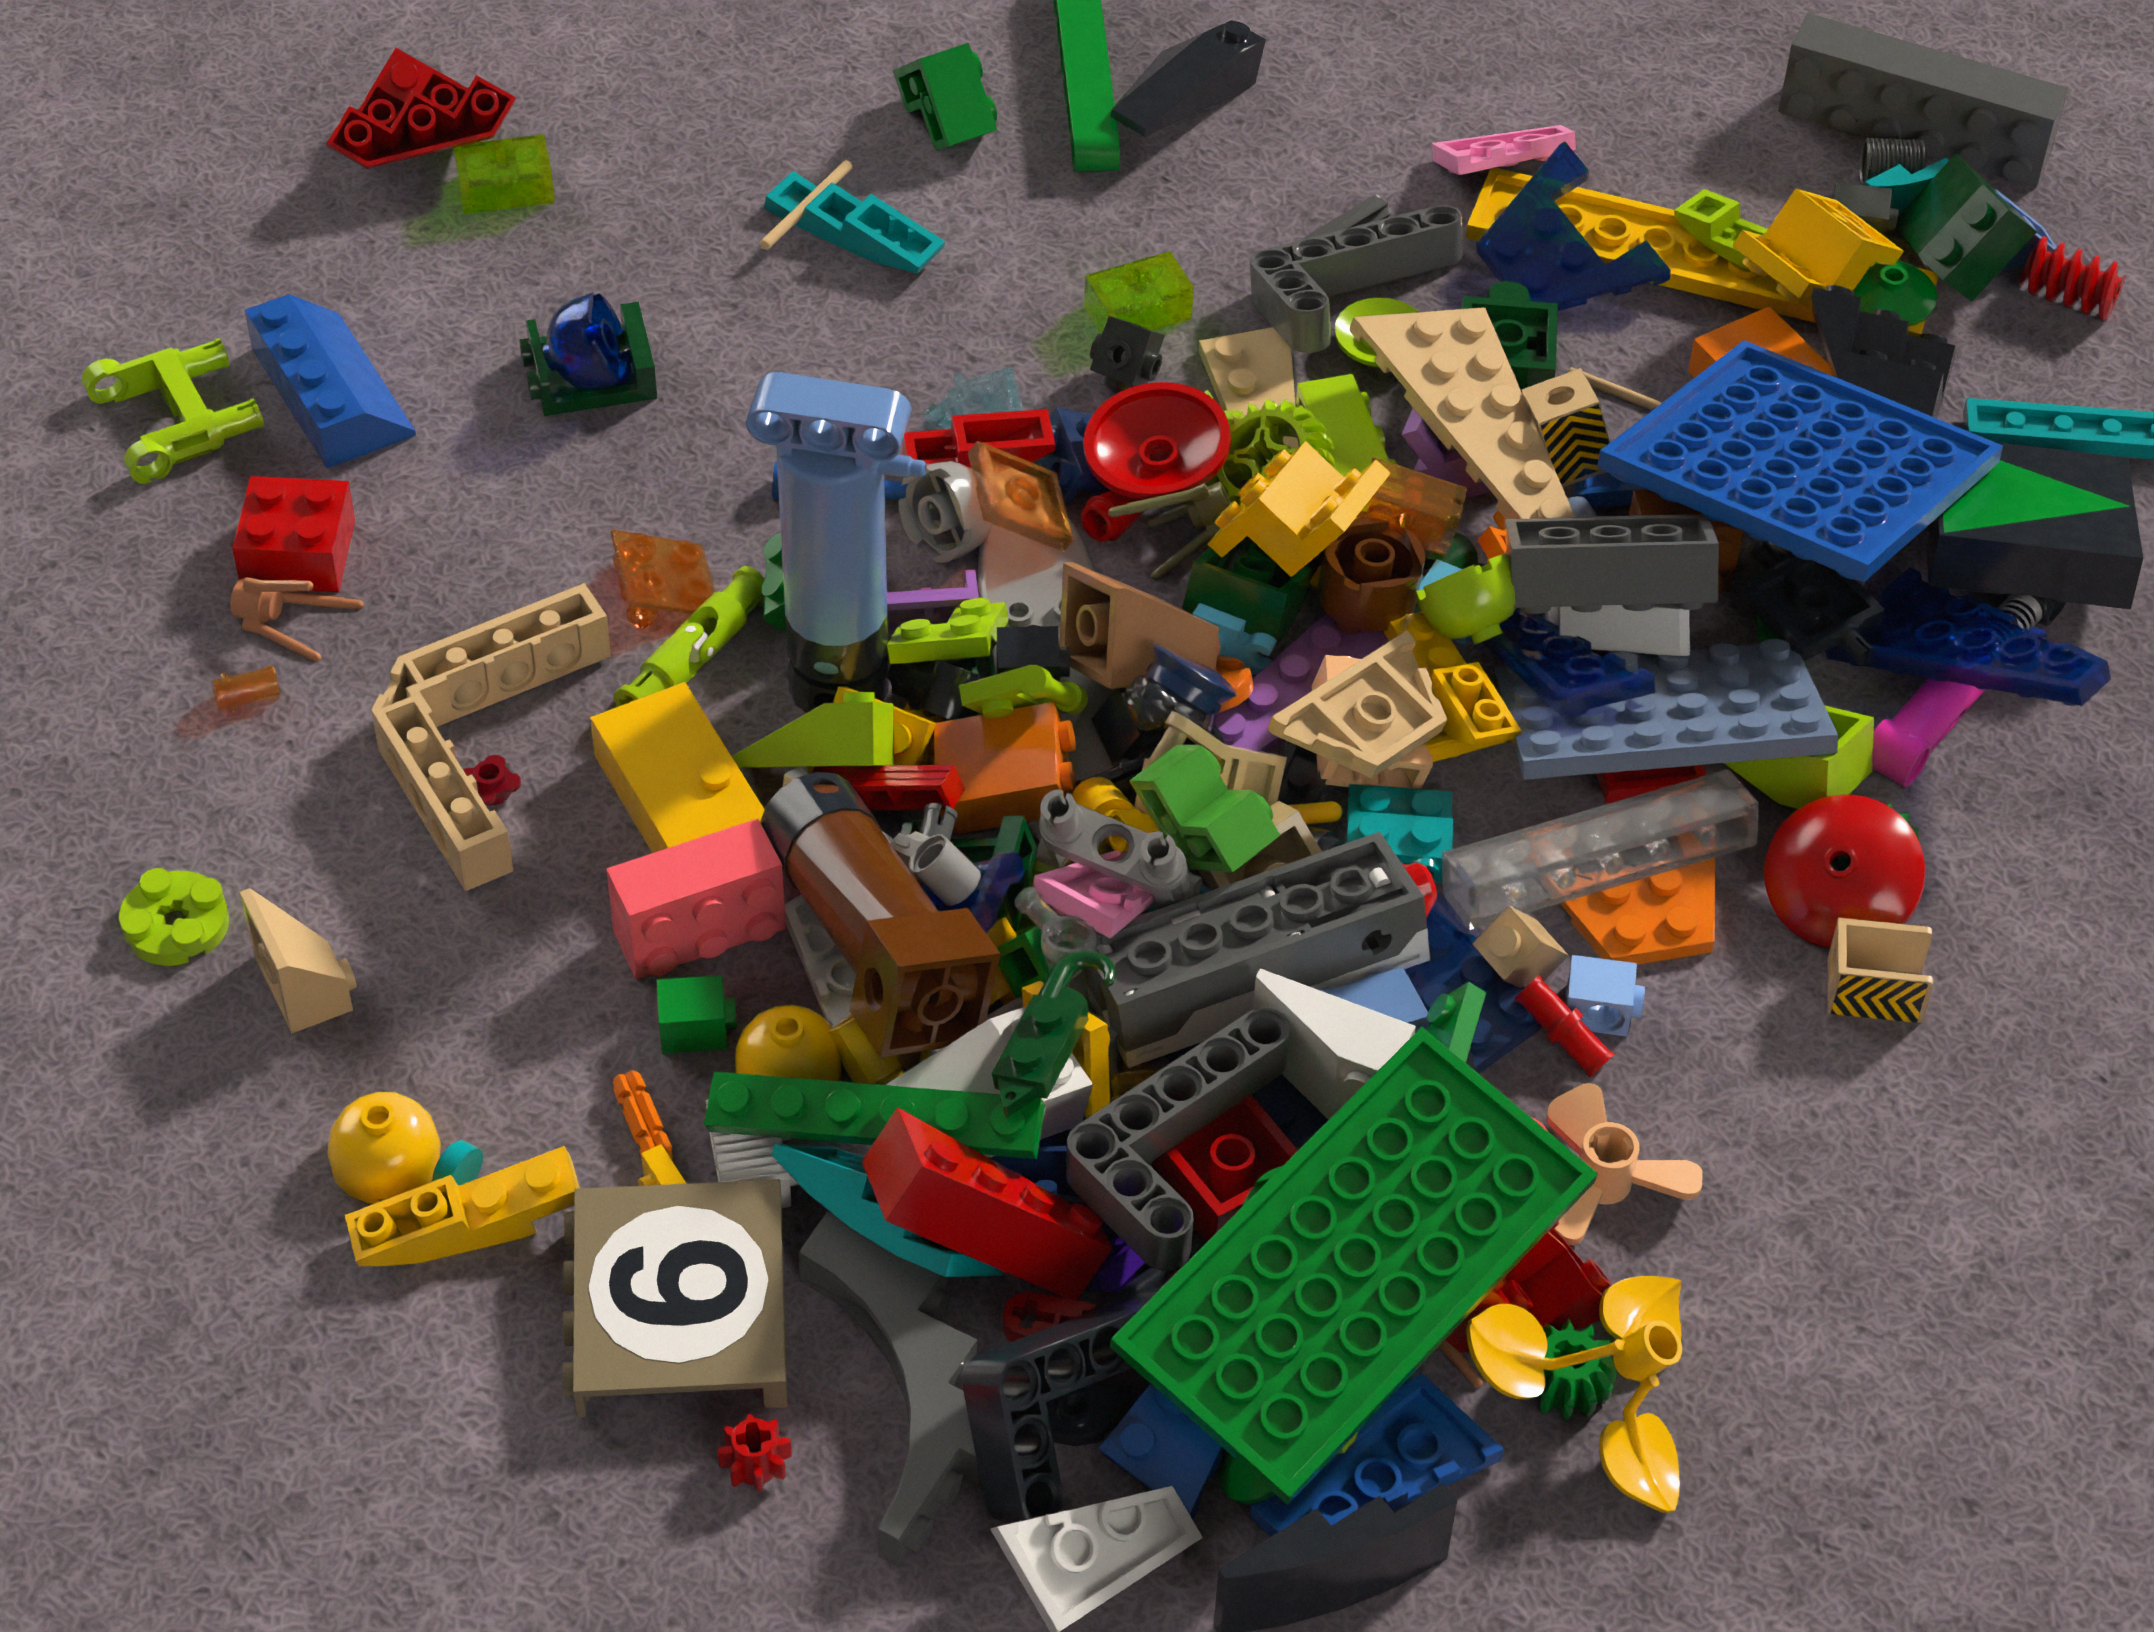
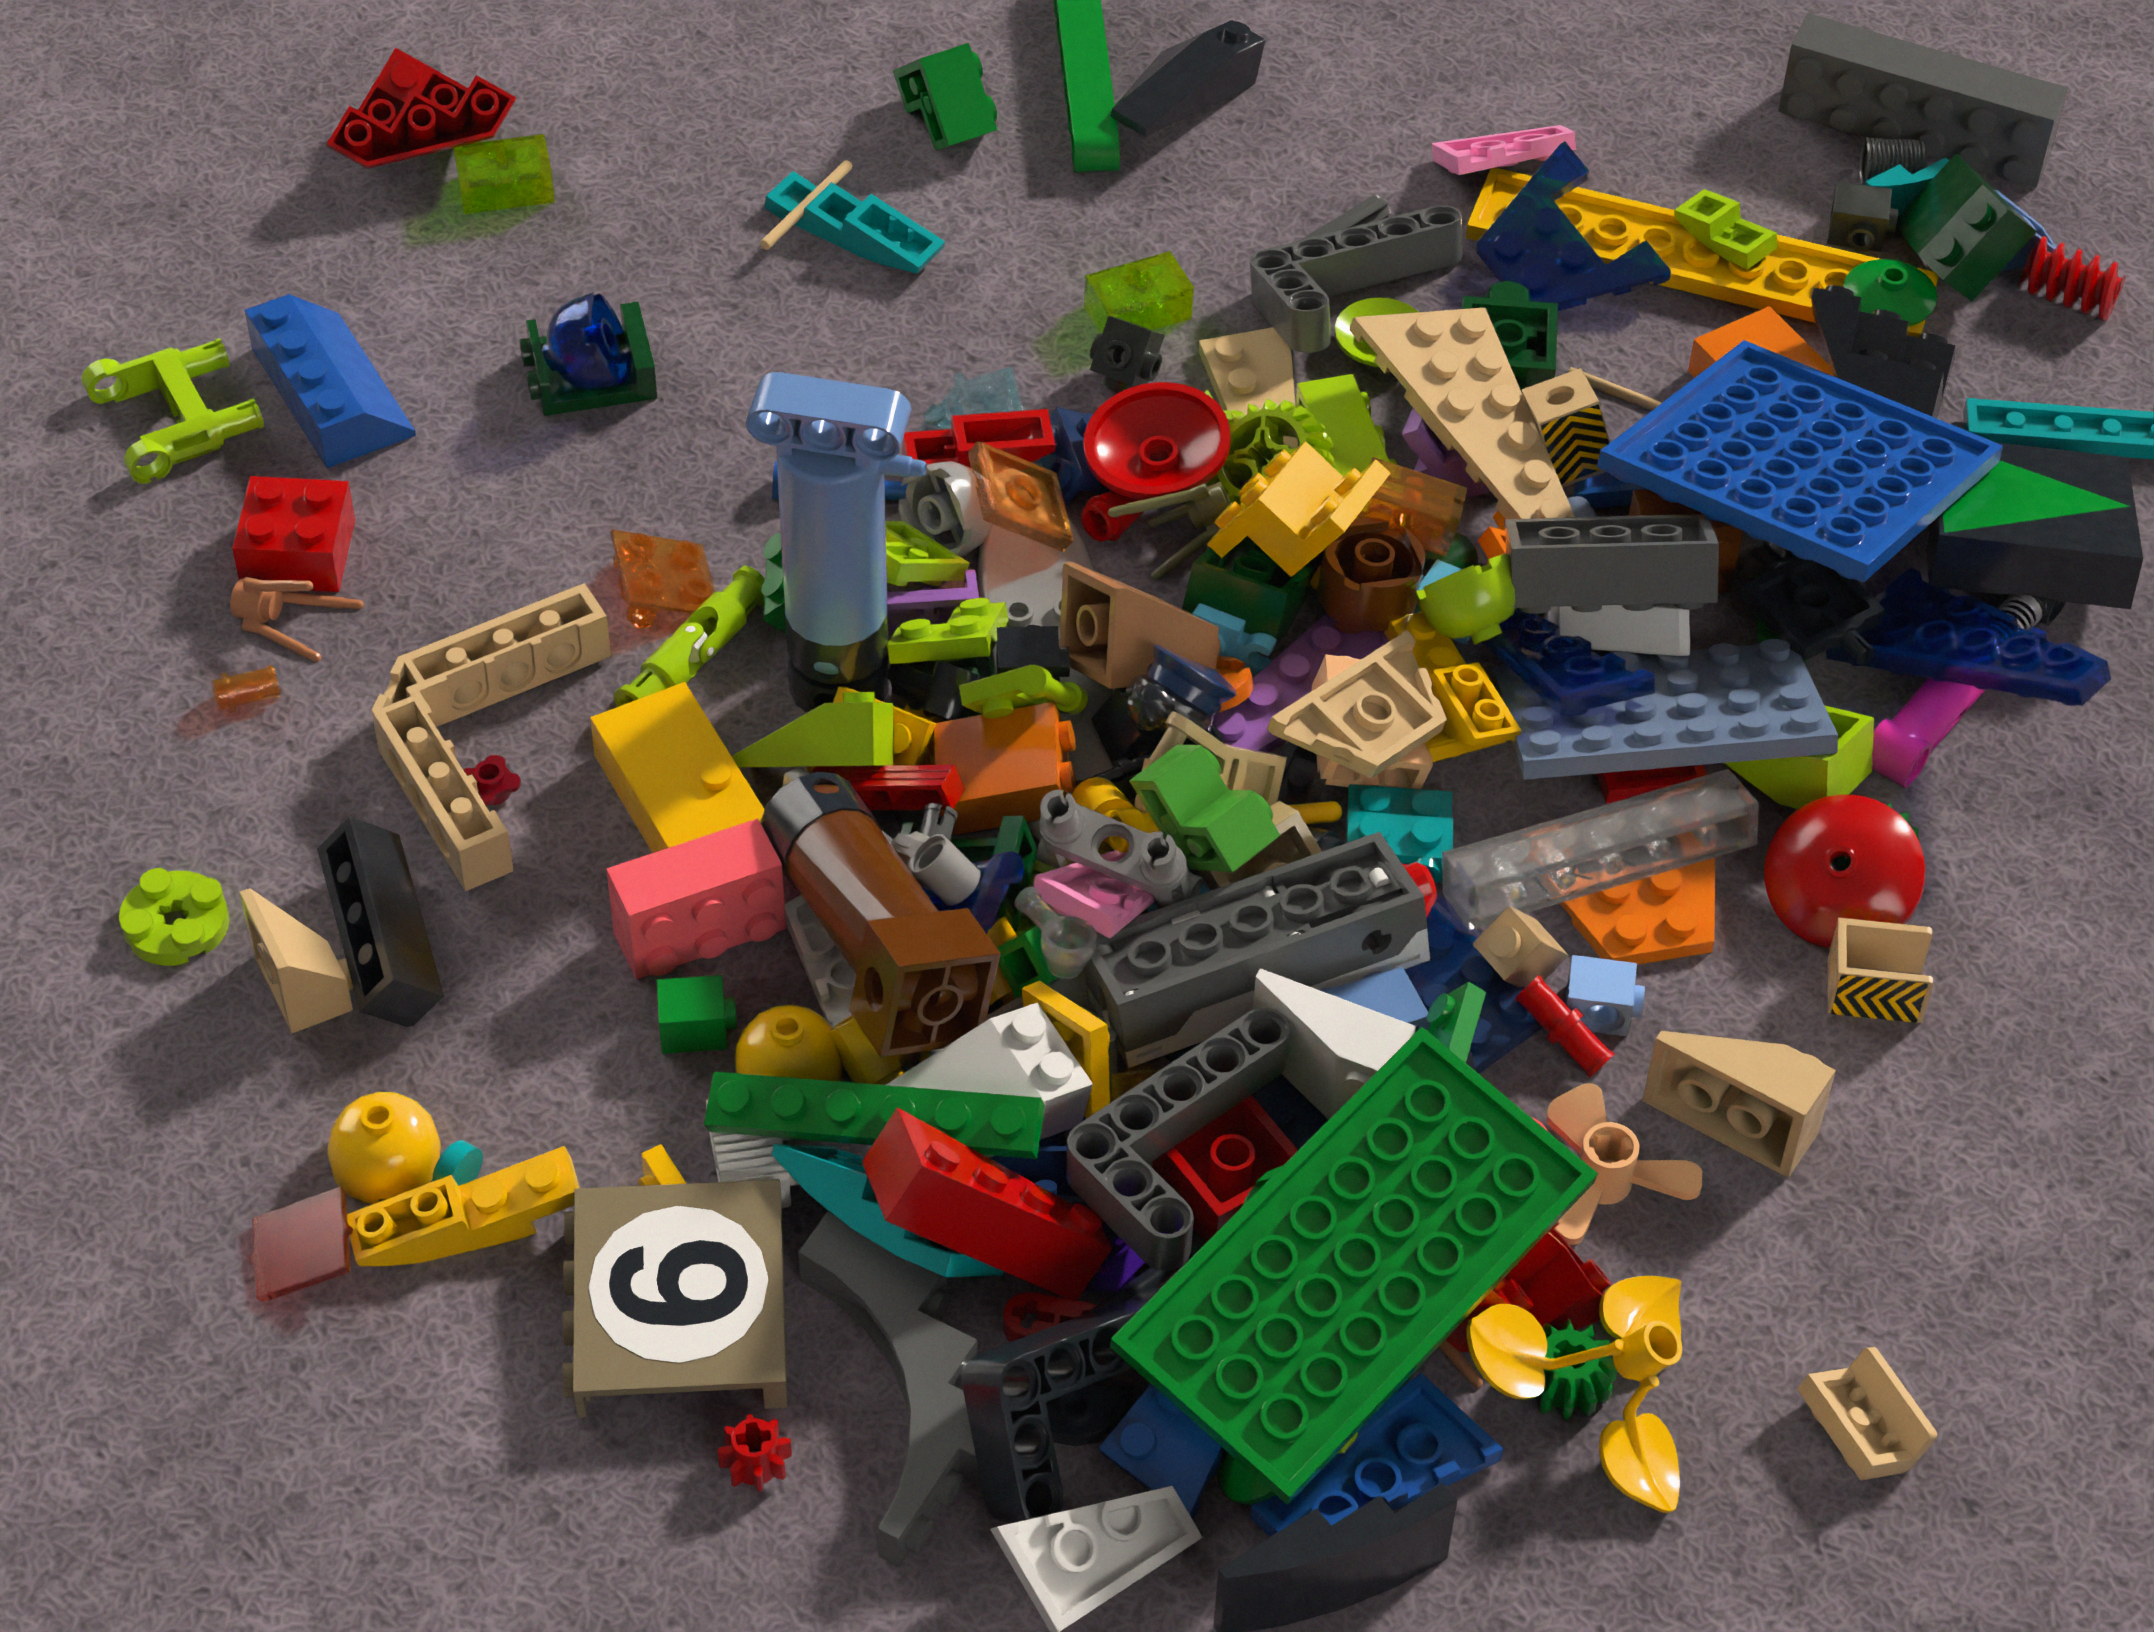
orange axle [613,1070,673,1160] -> none
dark green plate [991,951,1117,1117] -> none
yellow bracket [1732,188,1904,305] -> none
none -> clear red piece [249,1187,353,1302]
none -> black brick [317,816,444,1027]
none -> lime plate [885,521,970,586]
none -> tan slope [1642,1031,1836,1178]
none -> tan bracket [1797,1347,1937,1480]

